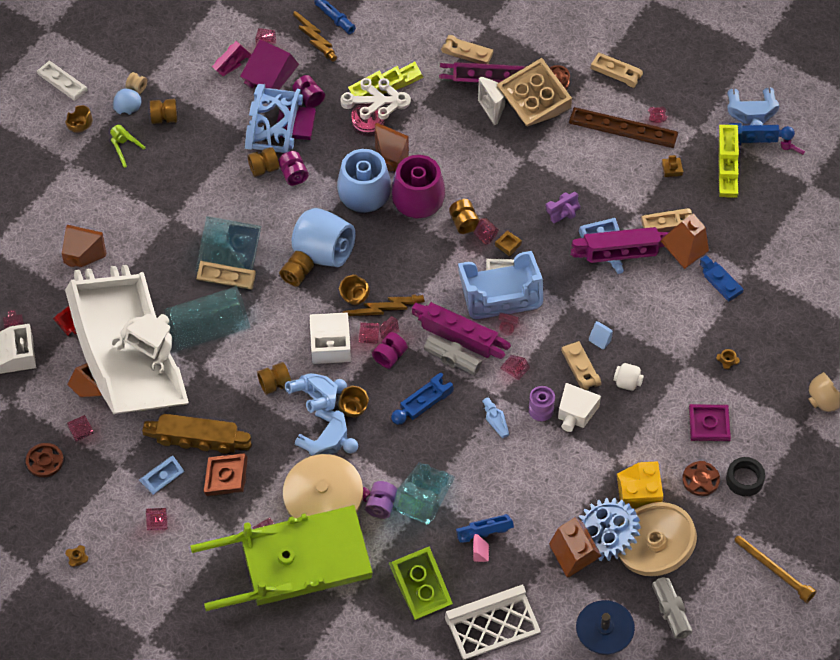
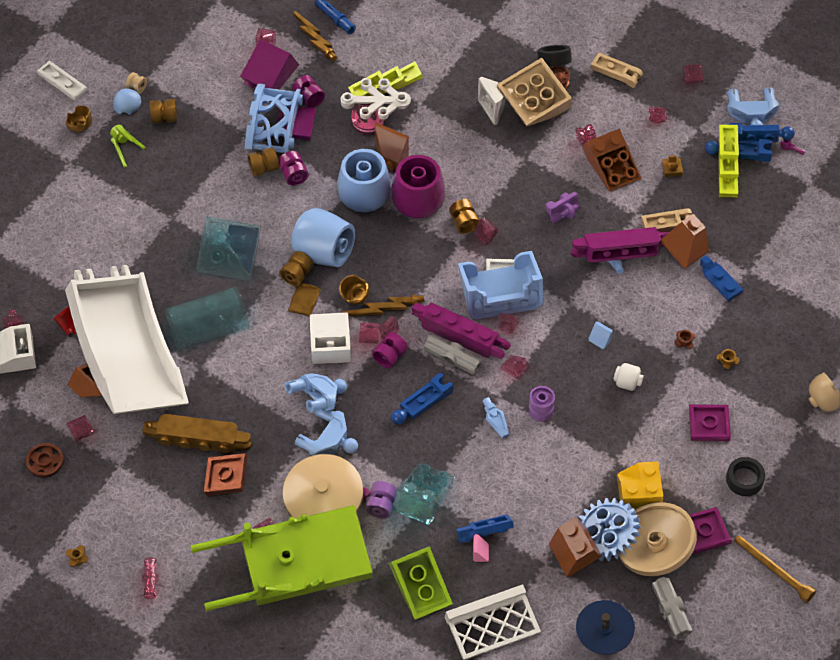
dark orange slope [62,224,107,267] -> none
white torso [112,314,172,374] -> none
light blue slope [139,456,185,495] -> none
clear pink tile [146,508,168,530] -> none
tan tile [197,261,256,290] -> none
dark pink wing [212,41,252,76] -> none
pearl gold wheel [257,362,291,395] -> none
pearl gold hair [338,386,369,418] -> none
magenta hinge [439,62,525,83] -> none
tan plate [441,35,493,64] -> none
pearl gold tile [495,230,522,256] -> none
white torso [558,383,601,432] -> none
tan plate [561,341,601,390] -> none
reddish brown tile [569,107,678,148] -> none
light blue slope [579,218,620,238] -> none
copper wheel [682,461,720,496] -> none
none -> clear pink pin [142,557,159,599]
none -> pearl gold piece [288,283,321,317]
none -> black tyre [537,45,572,67]
none -> clear pink wheel [575,124,596,145]
none -> dark orange slope [582,128,641,192]
none -> copper plate [675,330,695,349]
none -> clear pink plate [683,64,704,83]
none -> magenta tile [689,507,732,554]
none -> blue plate [705,139,772,162]

